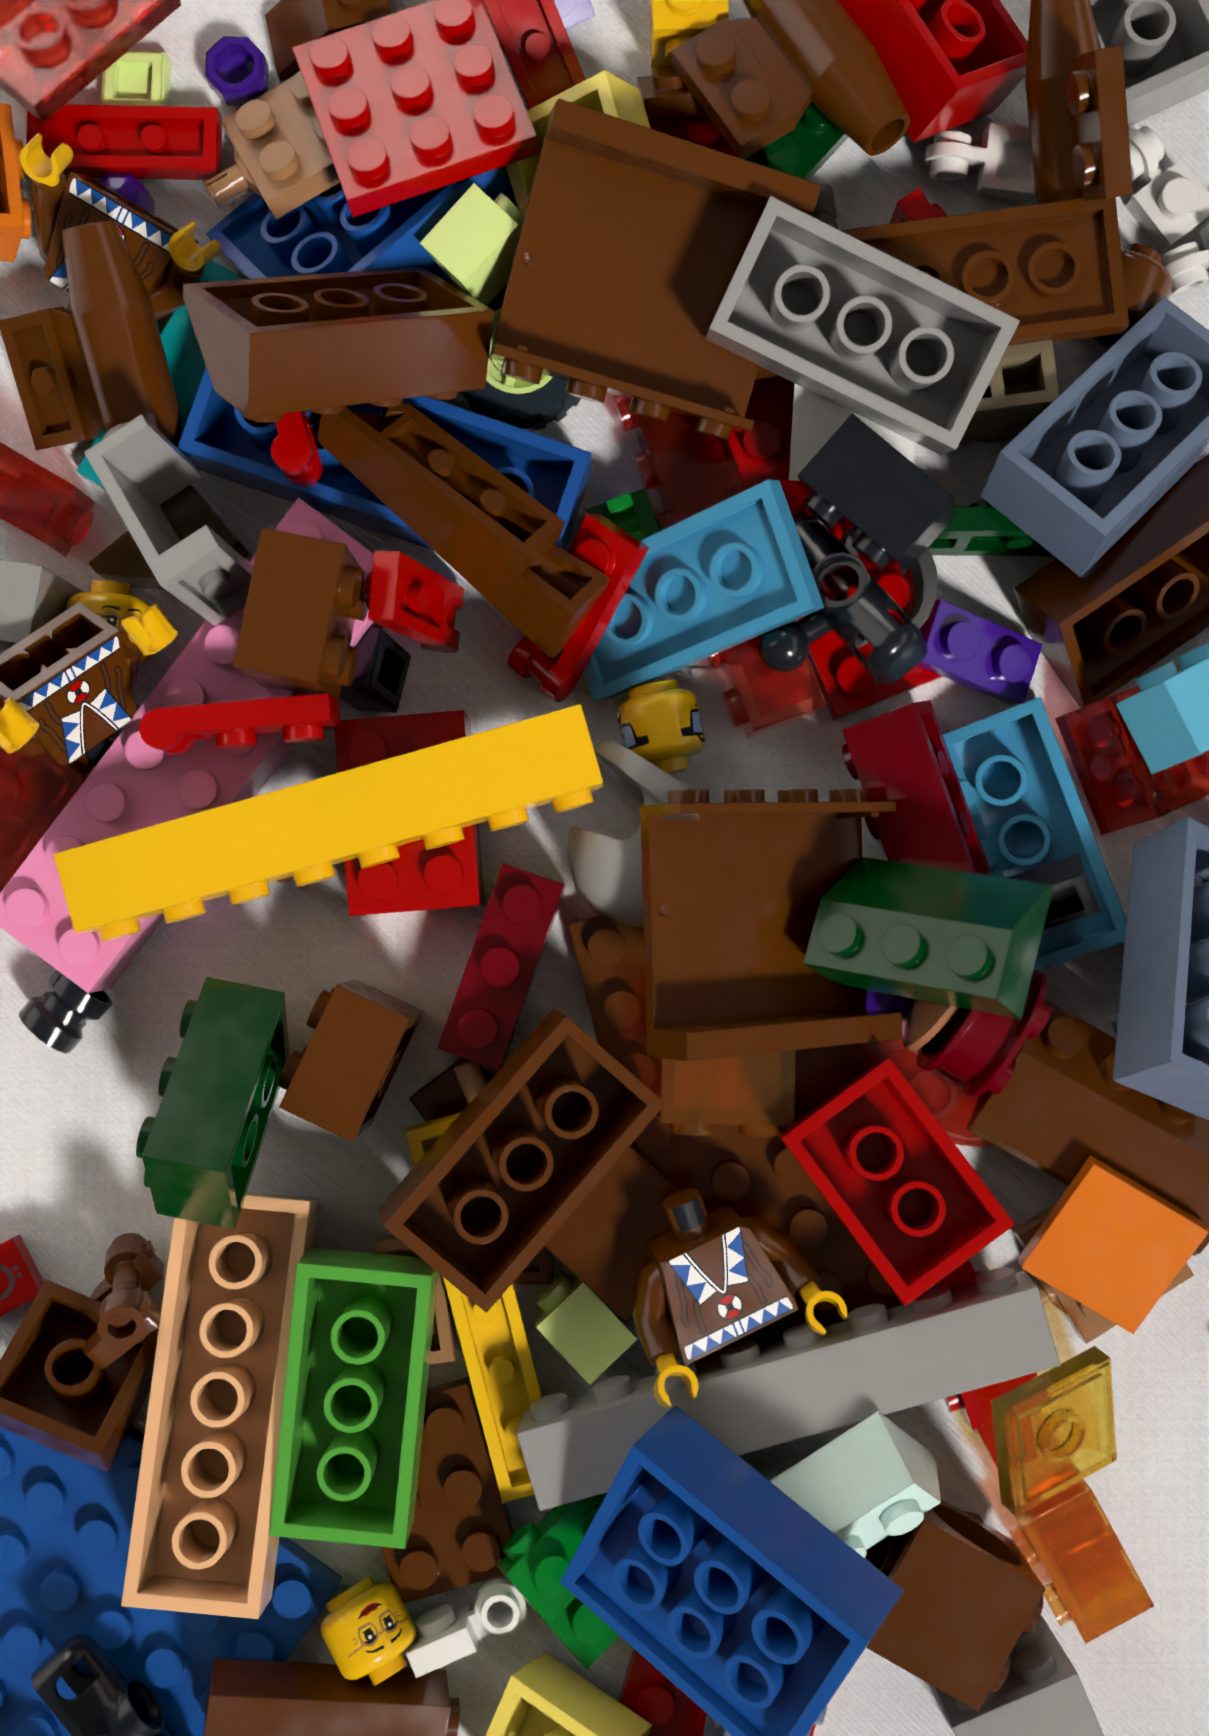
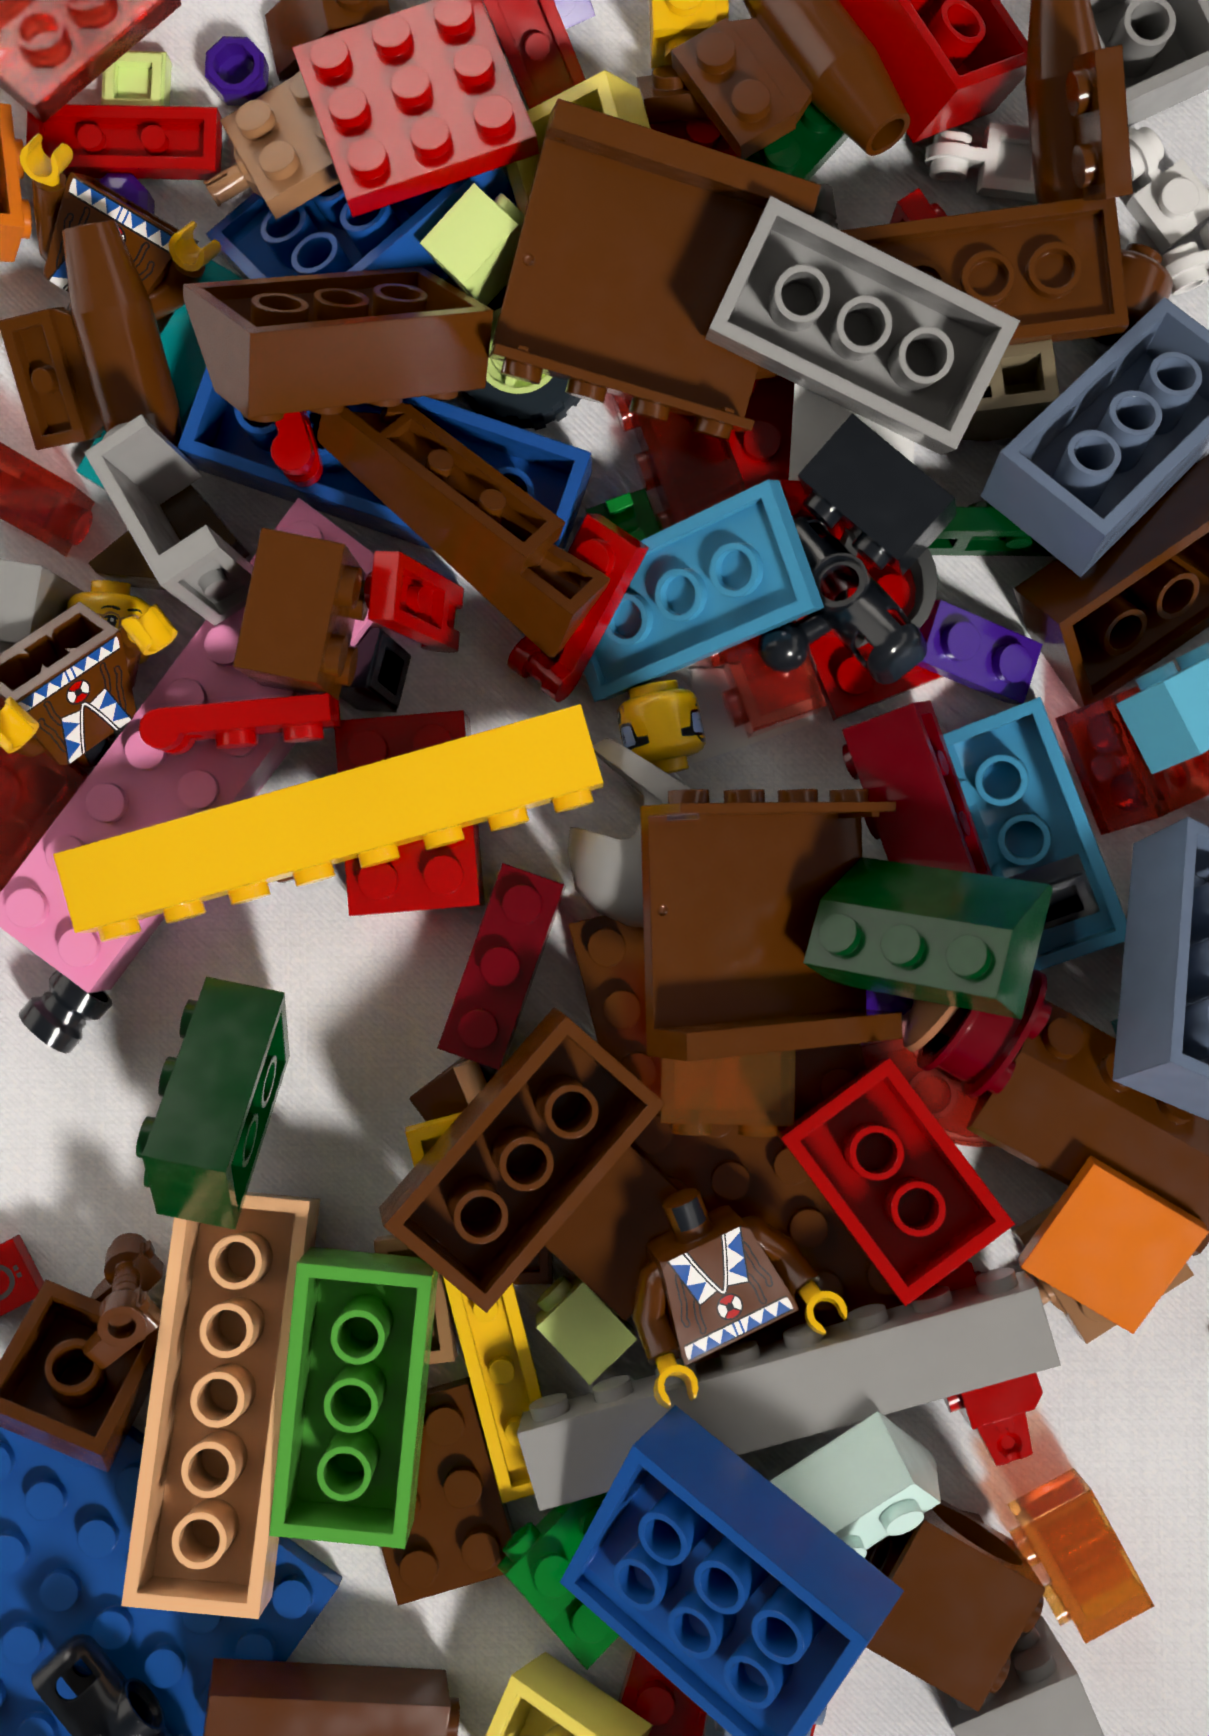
reddish brown brick [278,979,424,1142] -> none
yellow head [320,1575,417,1686] -> none
white plate [406,1578,526,1678] -> none
clear yellow tile [991,1346,1117,1517] -> none

